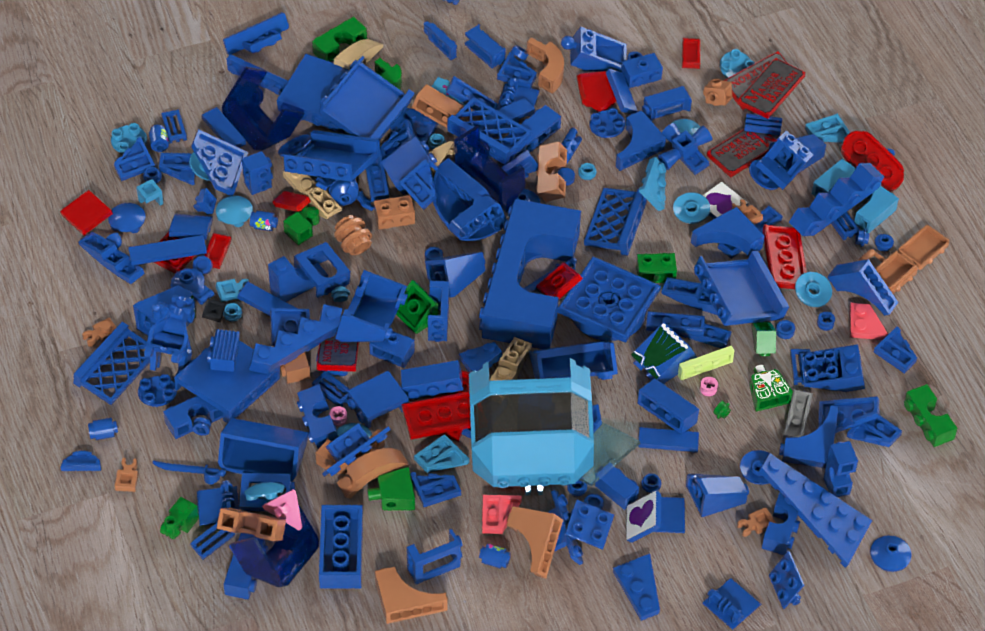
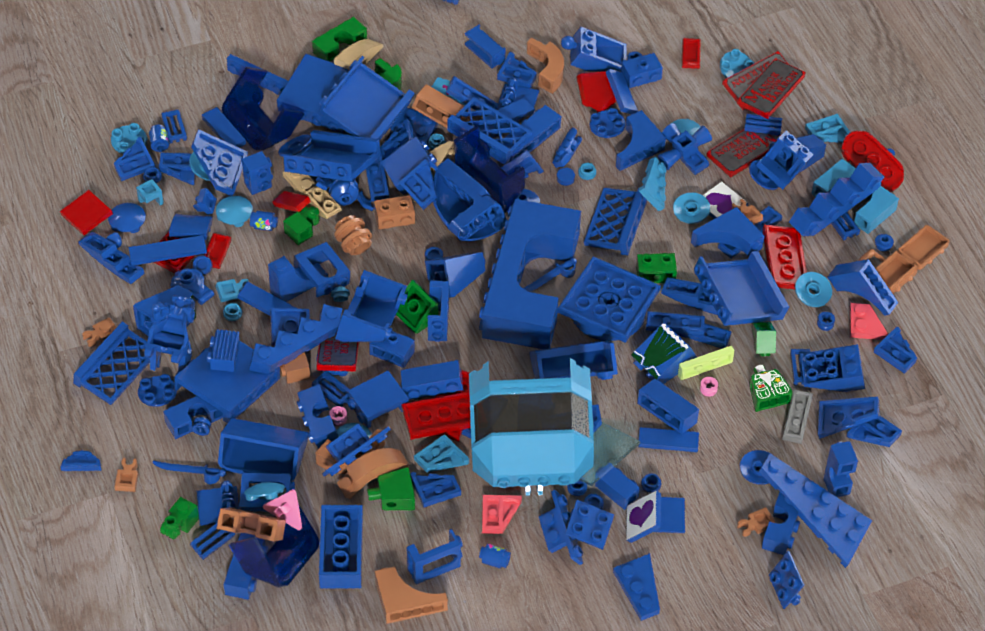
blue brick [88,417,118,440] -> none
black tile [202,298,226,322] -> none
blue bracket [223,12,289,55] -> none
blue hinge [424,21,457,60] -> none
blue wing [459,342,502,373] -> none
tan slope [489,337,532,401] -> none
nougat arch [507,506,563,578] -> none
blue tile [511,45,529,60] -> none
nougat arch [536,141,567,202] -> none
red tile [536,262,583,299] -> none
blue window [642,86,692,121] -> none
blue slope [686,473,749,517] -> none
blue hinge [702,578,761,630] -> none
nougat brick [703,79,732,106] -> none
green plate [713,401,731,419] -> none
blue tile [776,320,795,339] -> none
blue arch [779,405,838,468] -> none
blue plate [855,229,869,247] -> none
blue dish [870,536,912,572] -> none
green arch [904,384,958,447] -> none

